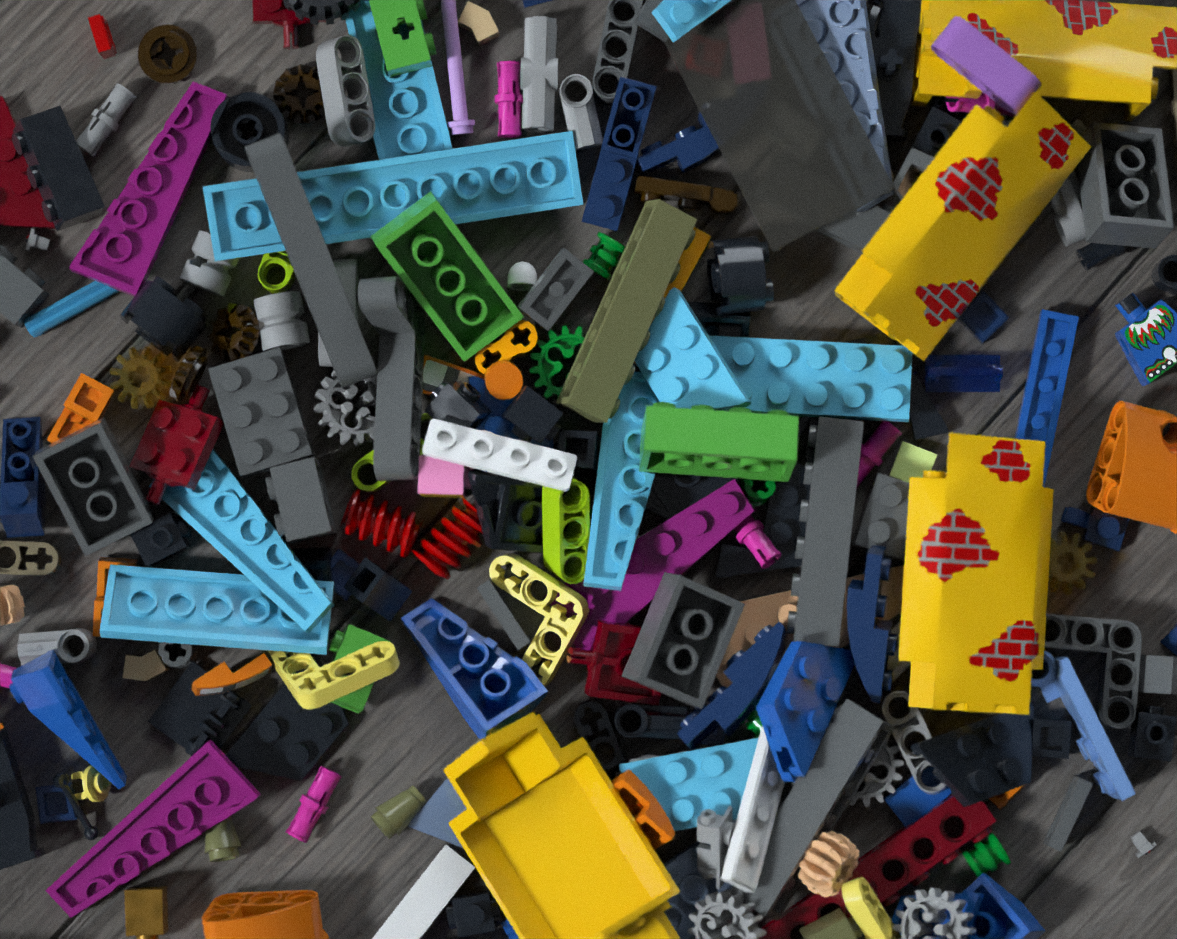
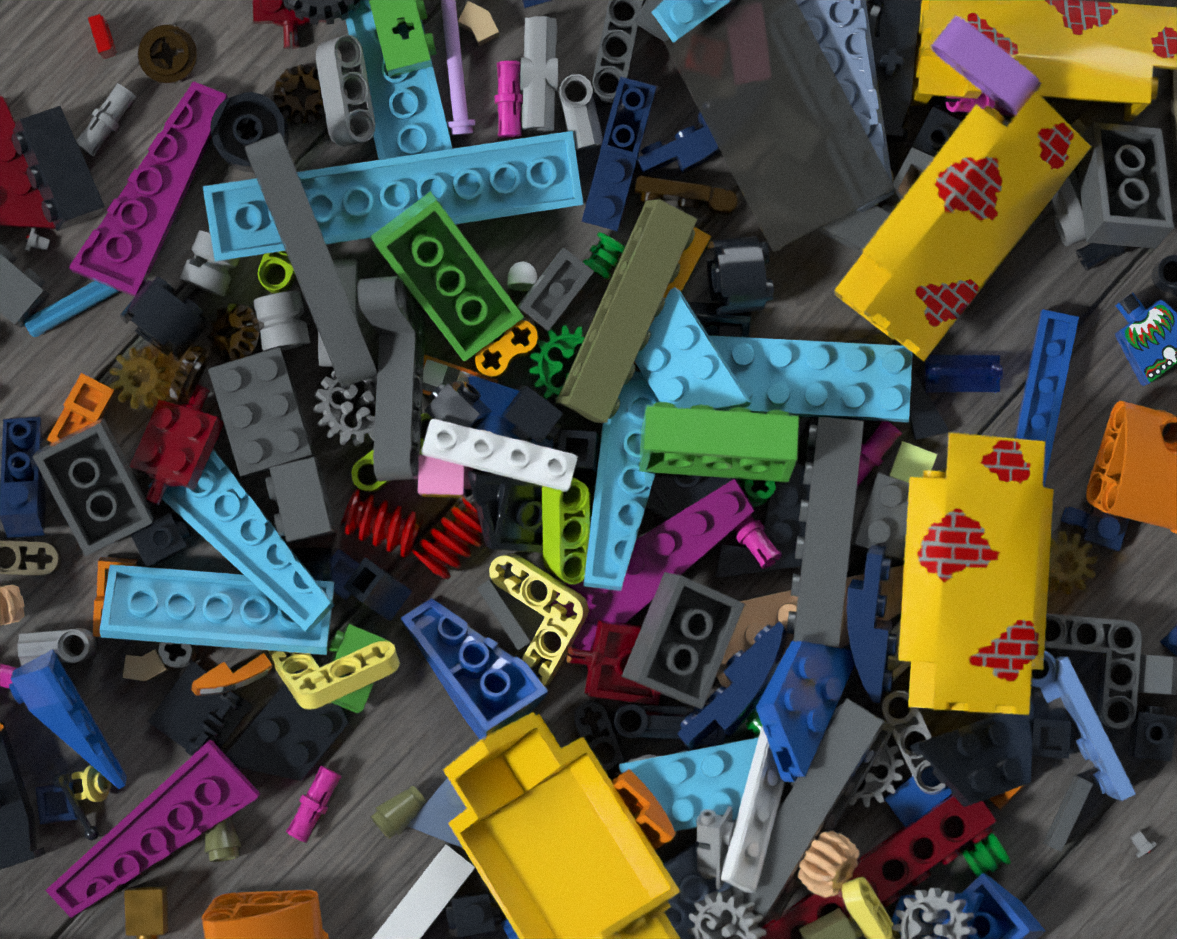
orange tile [484,360,523,400] -> none
dark blue tile [958,291,1009,344] -> none

